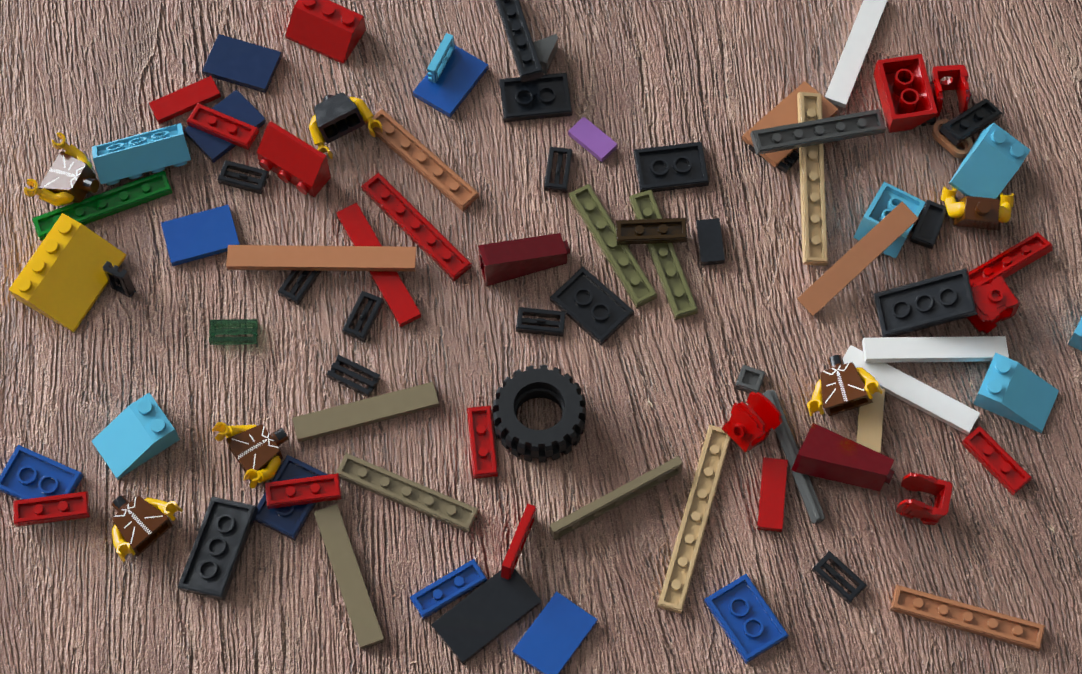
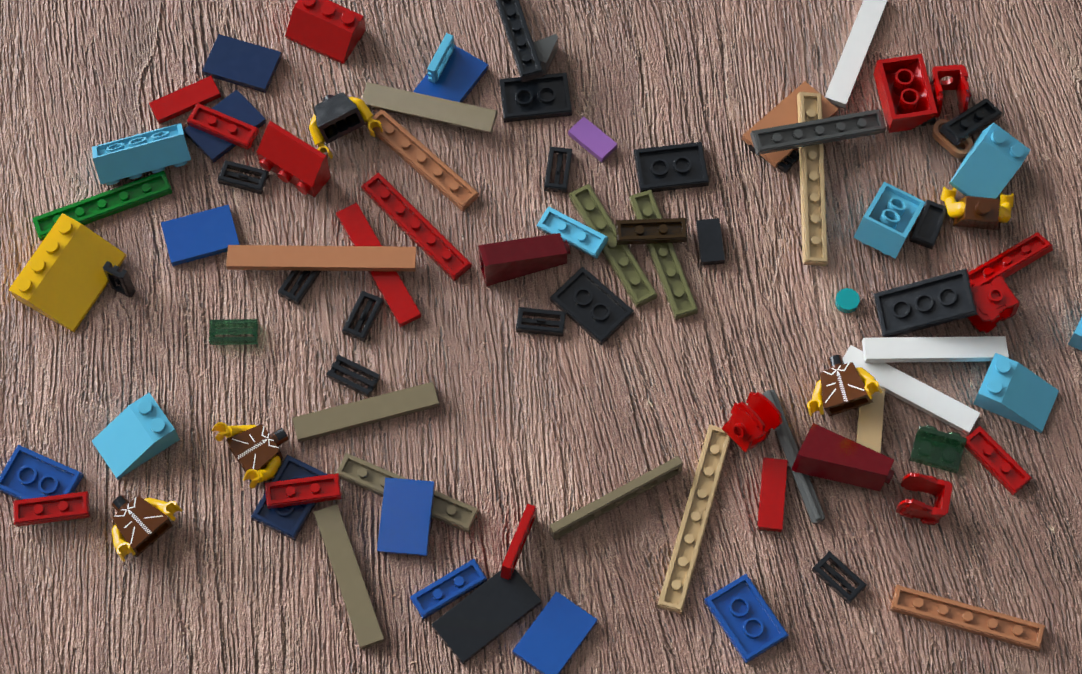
torso [24,132,99,206] -> none
black tile [178,497,258,601] -> none
red tile [467,406,498,479] -> none
black tyre [493,365,586,463] -> none
dark grey tile [735,365,766,393] -> none
nougat tile [797,201,919,316] -> none
none -> dark tan tile [362,82,498,134]
none -> blue tile [377,477,435,556]
none -> medium azure tile [536,206,609,259]
none -> teal tile [835,288,860,313]
none -> clear green bracket [909,425,967,474]

